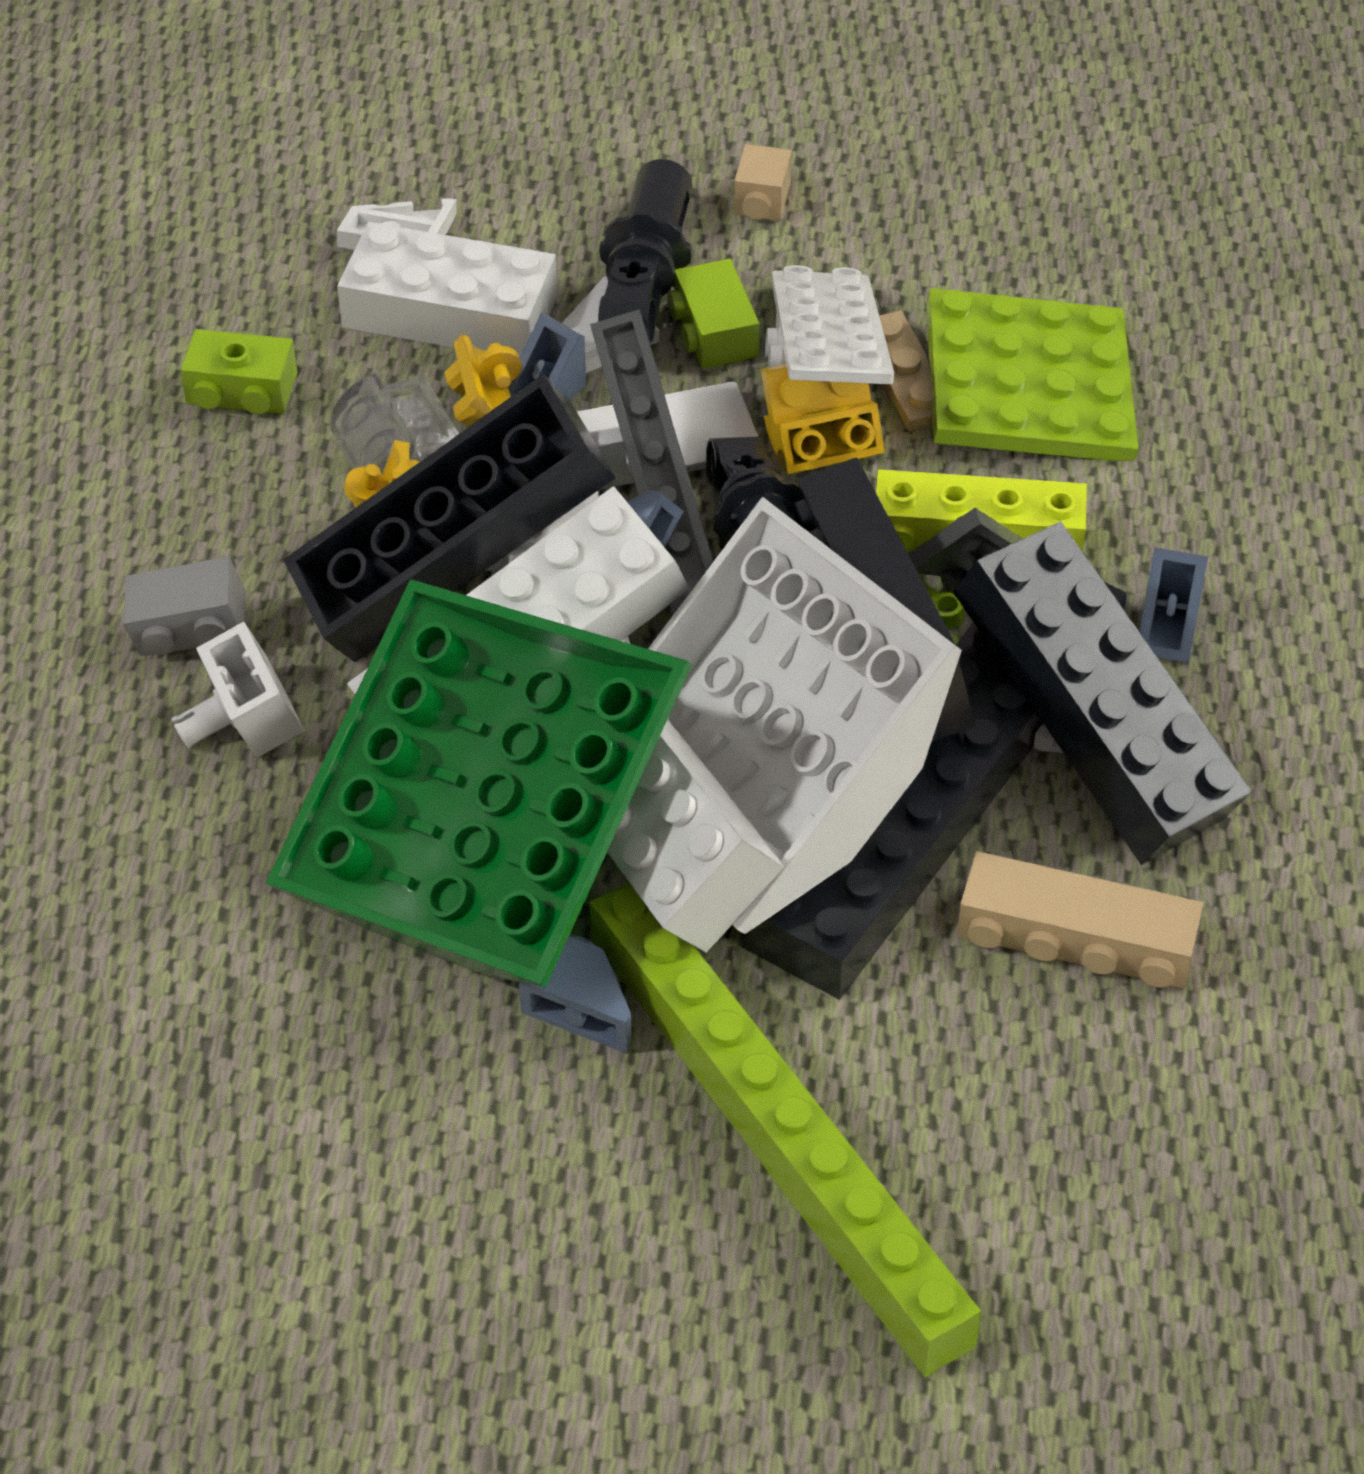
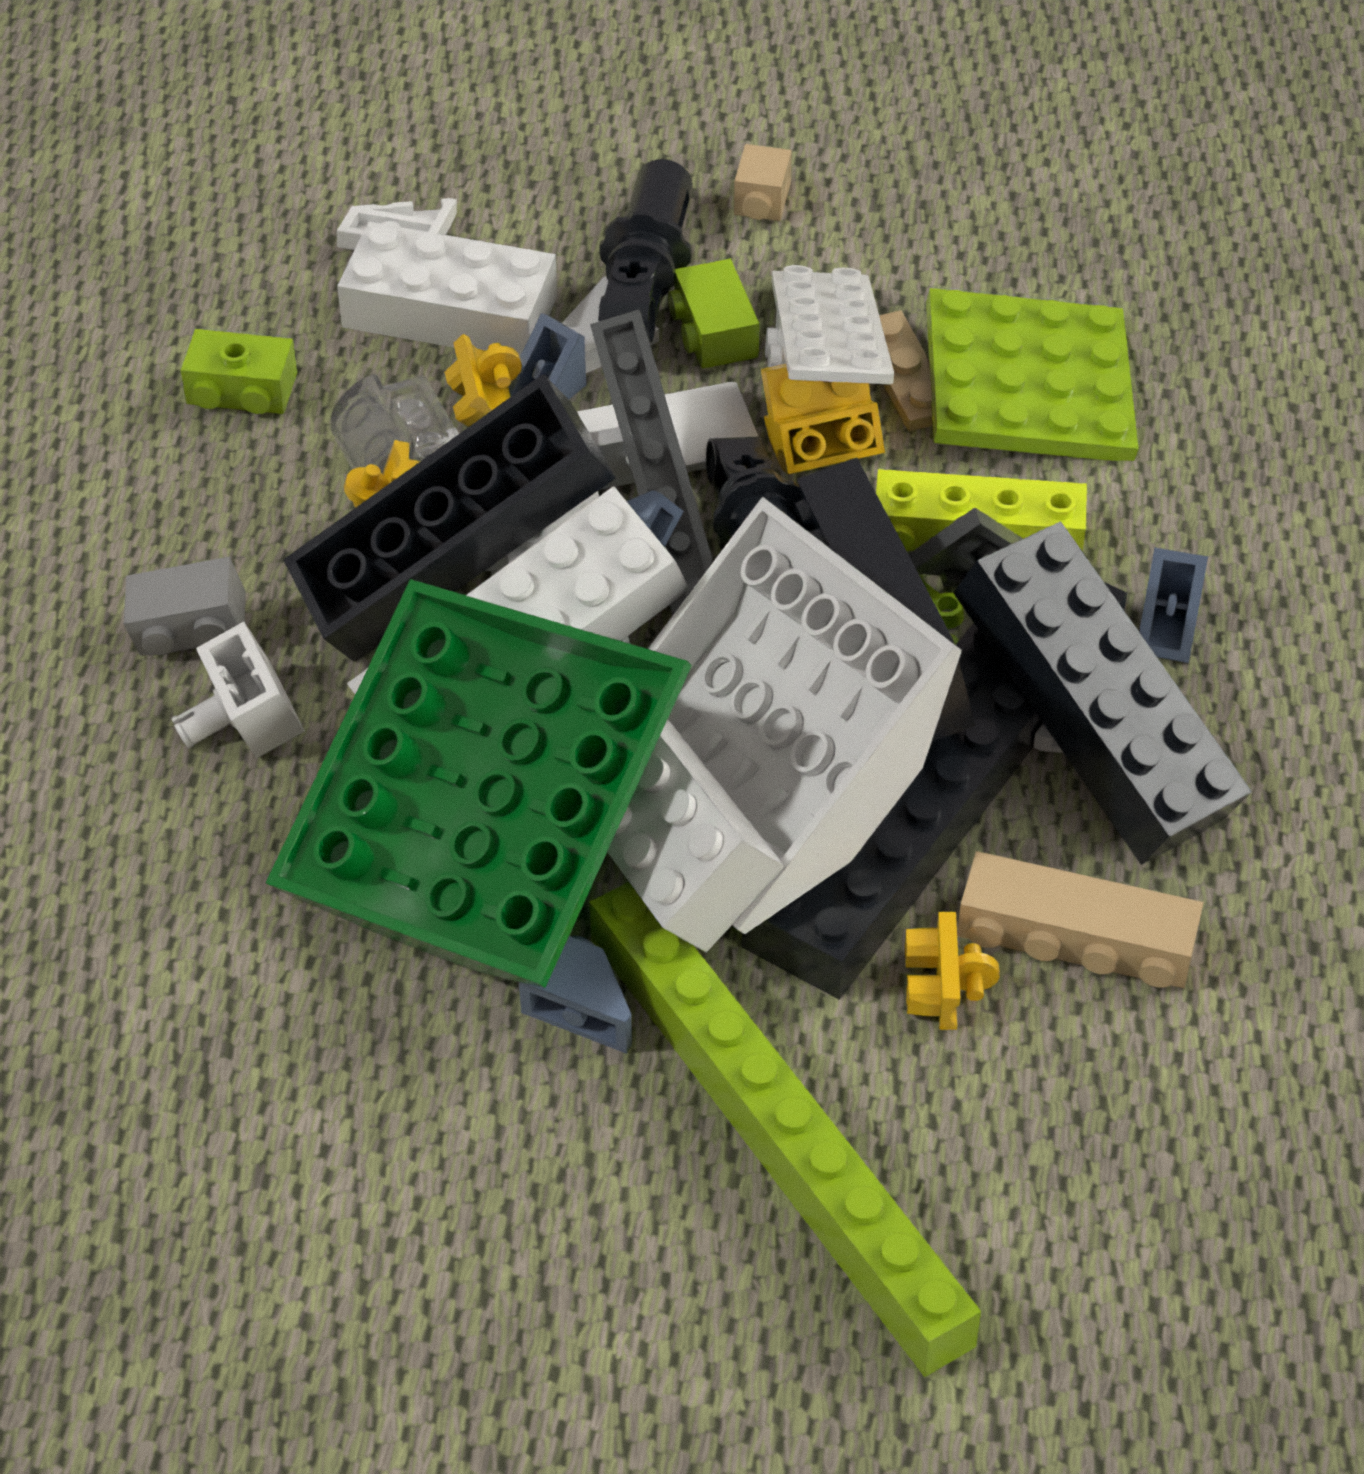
none -> yellow hips [904,912,1000,1030]

